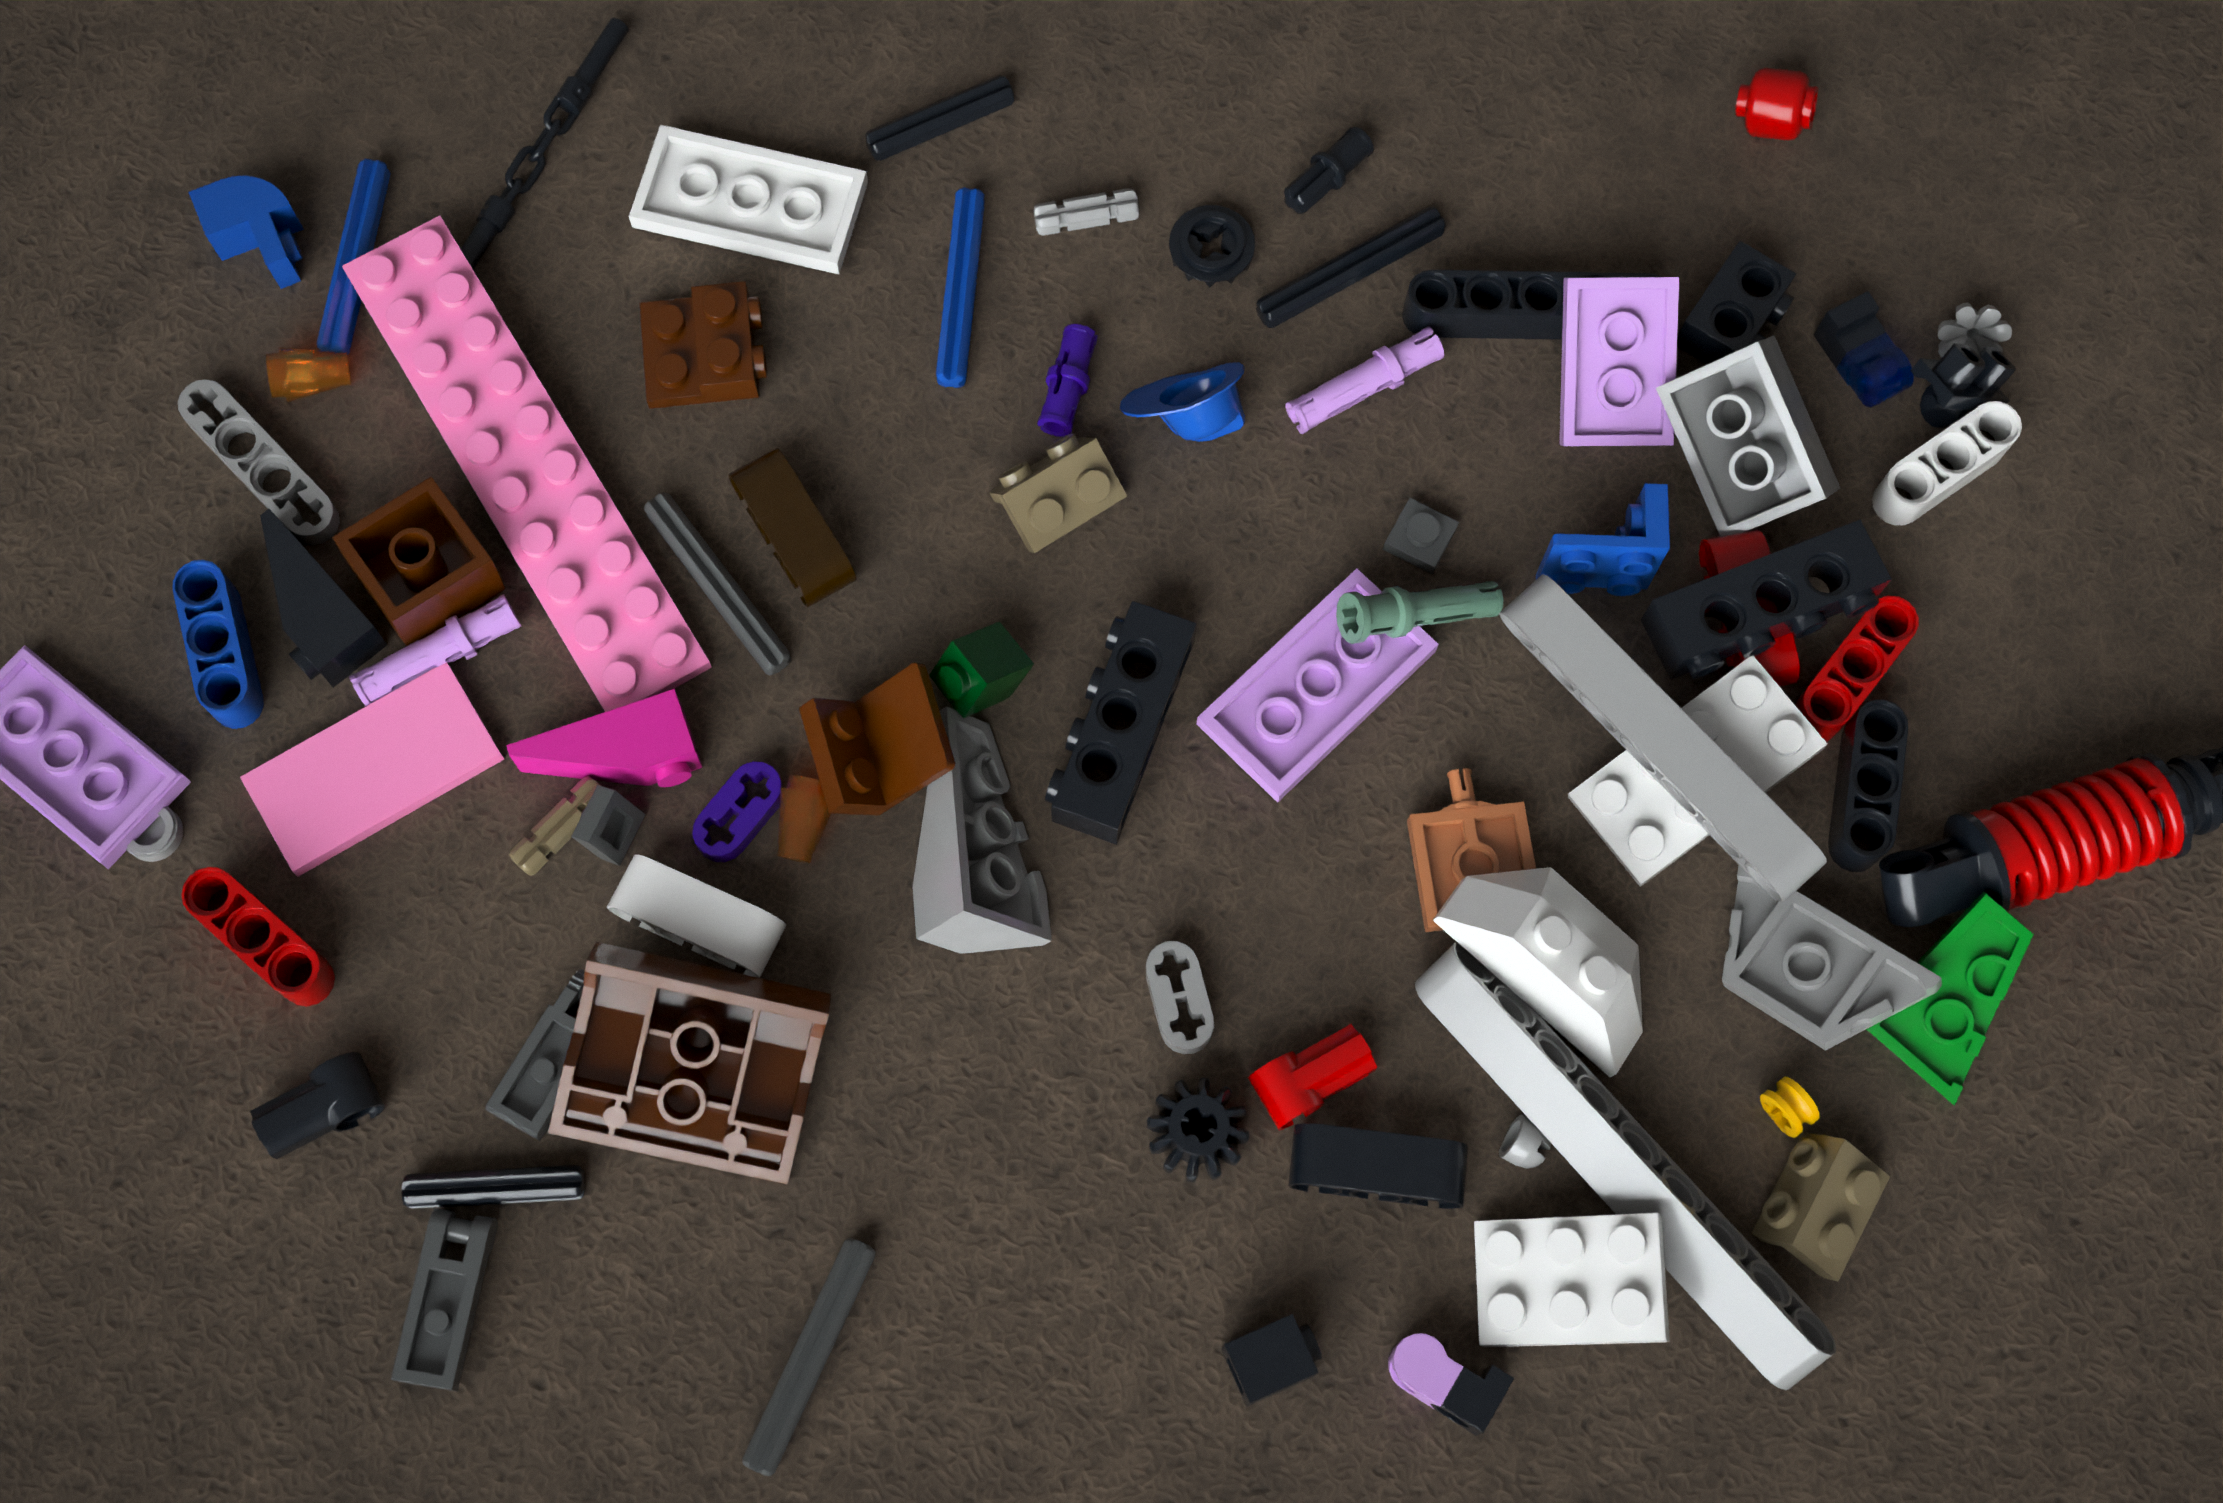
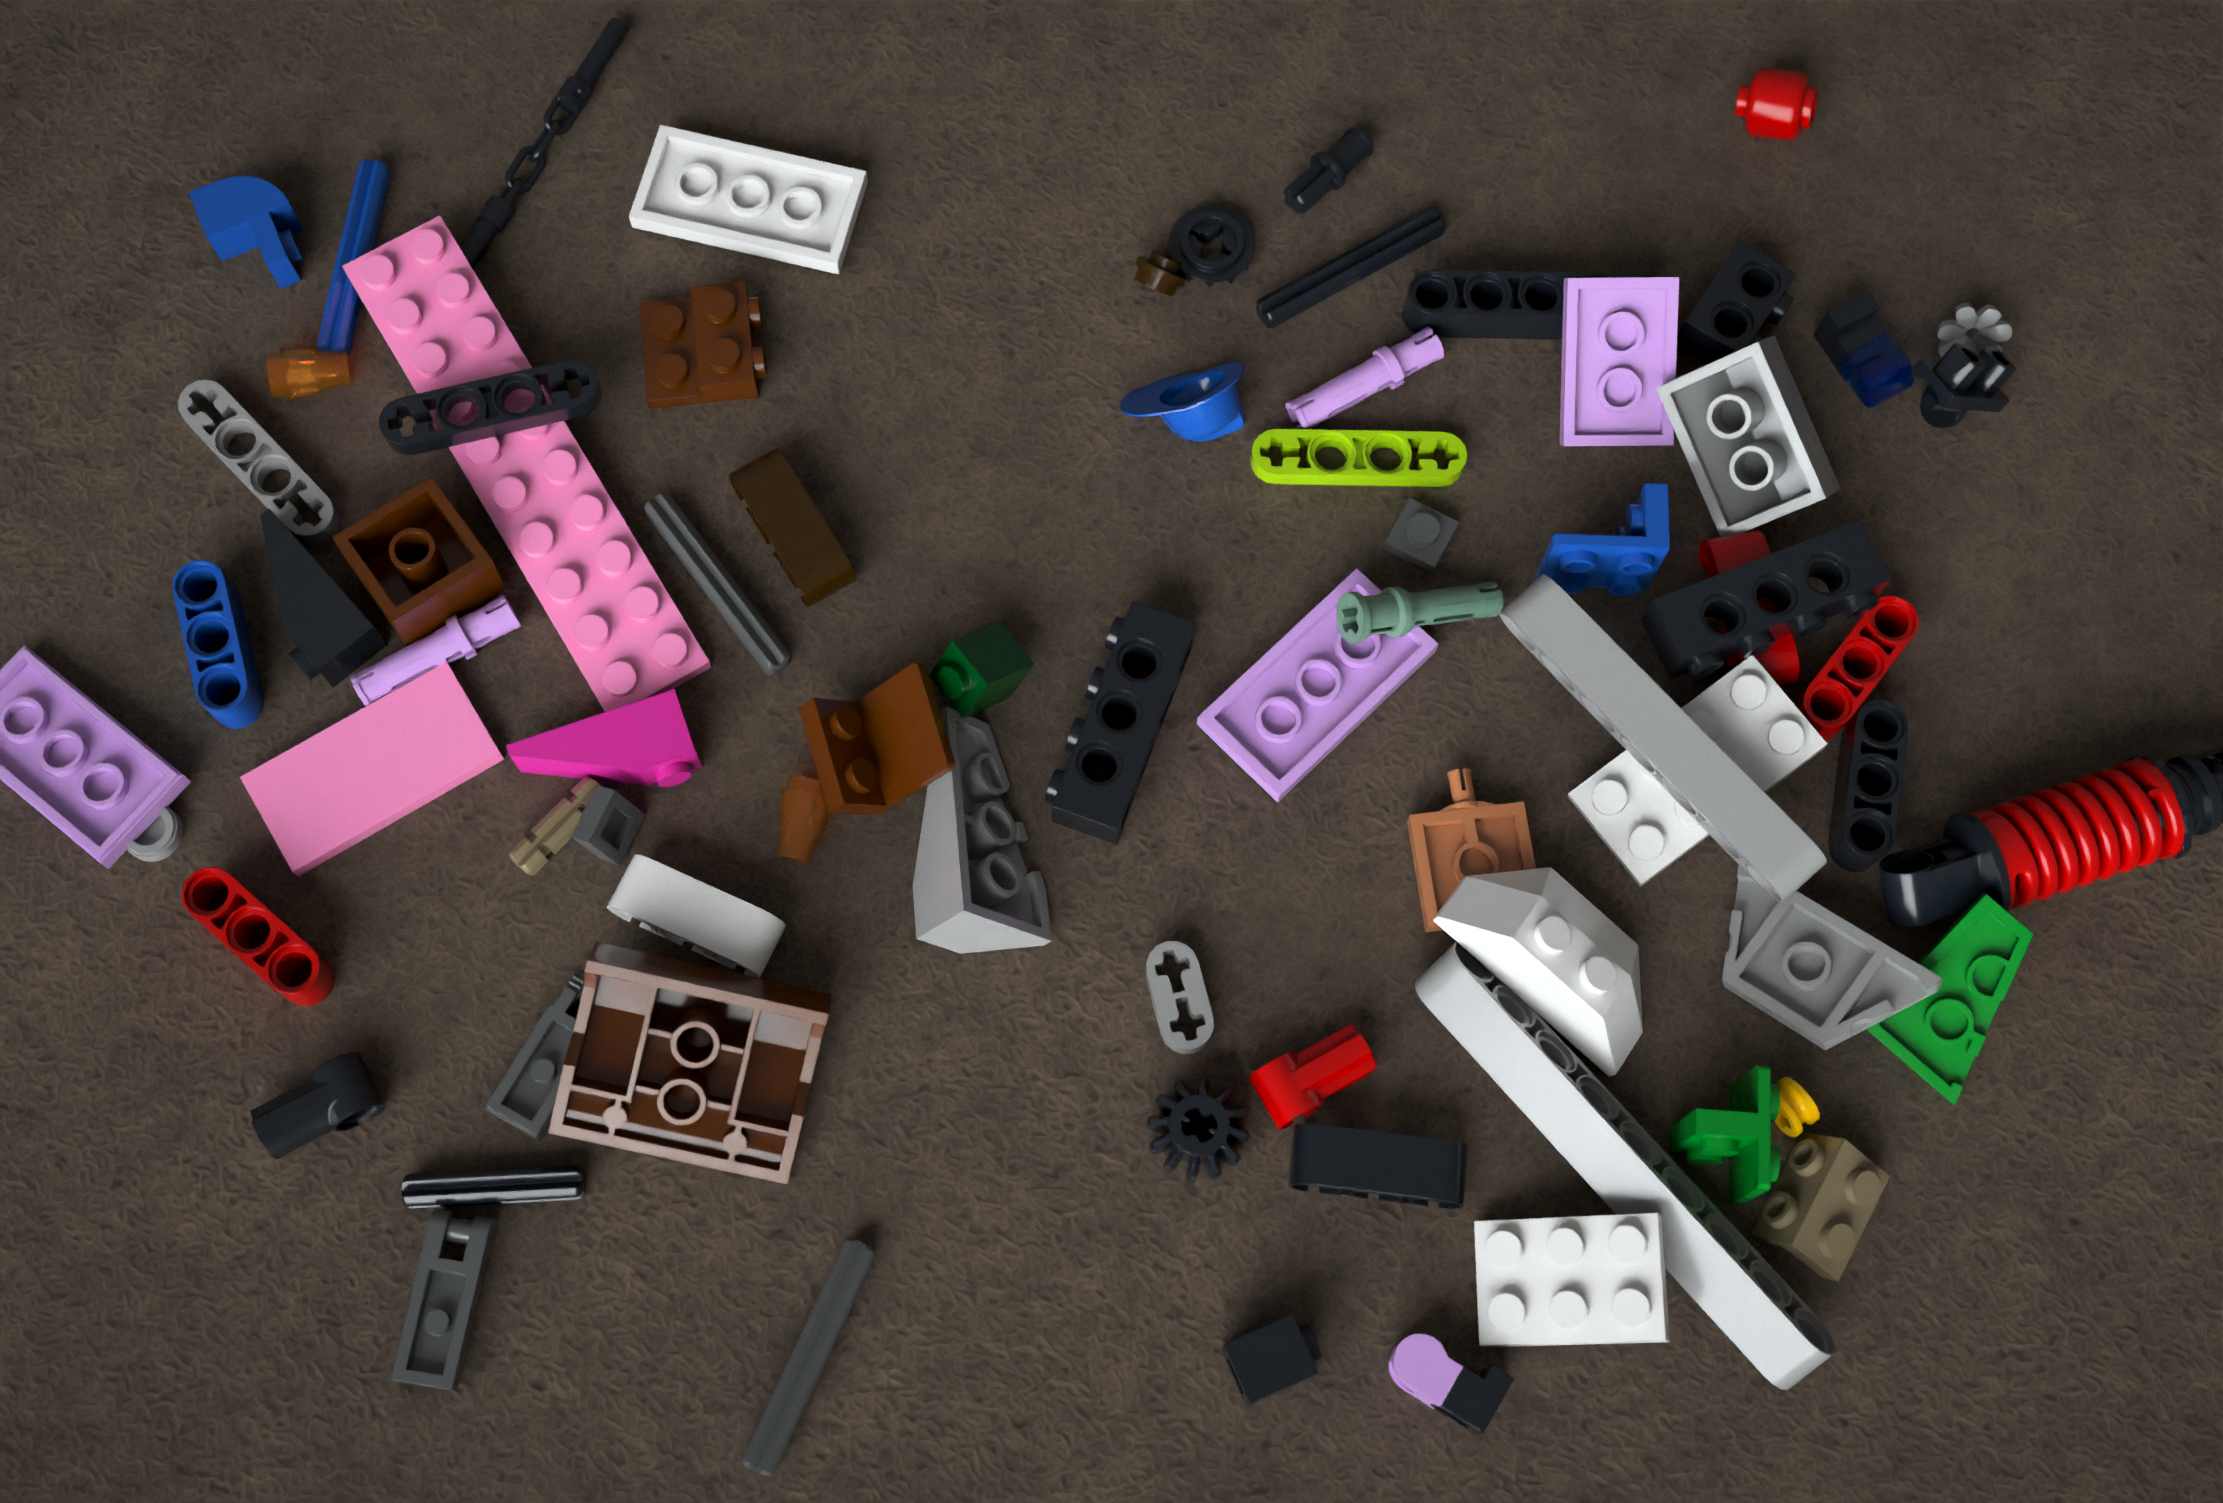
dark purple beam [692,762,784,862] -> none
black axle [865,75,1014,161] -> none
blue axle [936,188,985,388] -> none
dark tan bracket [989,433,1127,553] -> none
light grey axle [1034,188,1139,236] -> none
dark purple pin [1037,324,1098,437] -> none
light grey hinge [1499,1115,1551,1169] -> none
white beam [1872,401,2022,526] -> none
none -> black beam [379,360,602,455]
none -> dark brown plate [1134,250,1187,296]
none -> lime beam [1250,429,1468,487]
none -> green bracket [1669,1065,1780,1206]

